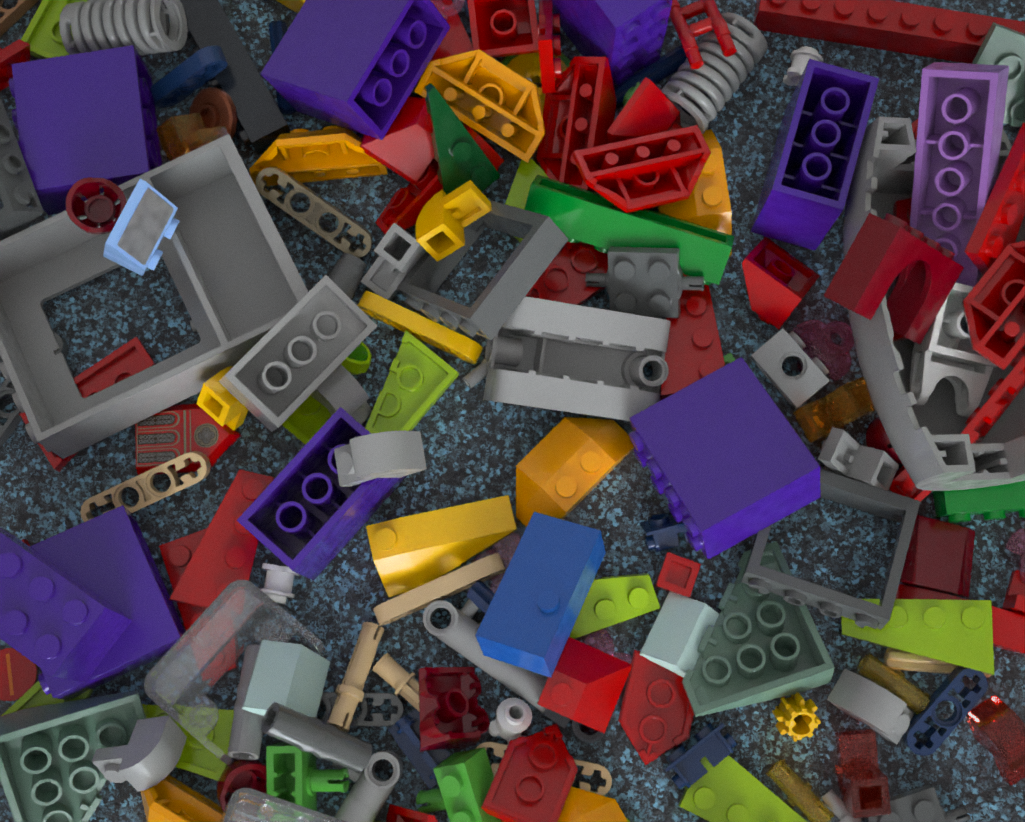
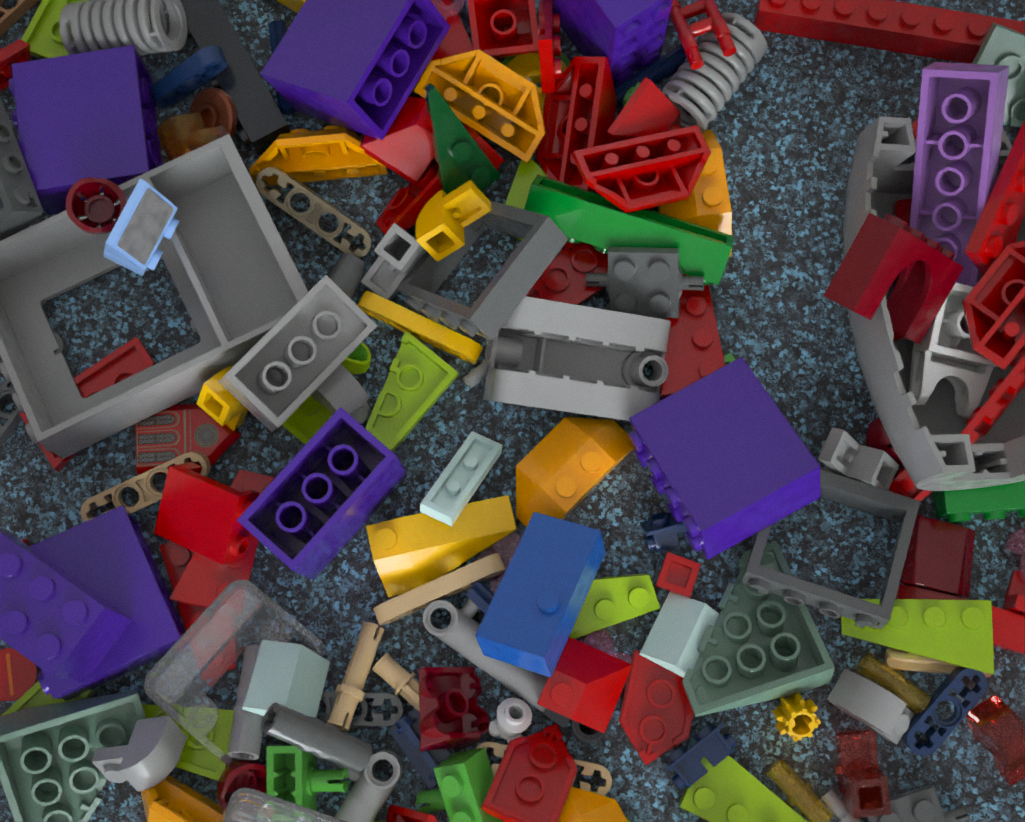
white brick [259,563,300,604] -> none
light grey brick [334,431,427,487] -> none
red slope [742,236,820,329] -> none
dark purple brick [750,59,879,251] -> none
light grey brick [750,328,830,410] -> none
white brick [783,46,823,86] -> none
clear pink plate [791,319,854,381] -> none
clear orange brick [793,376,875,443] -> none
none -> red panel [154,462,259,565]
none -> light aqua plate [420,431,502,527]

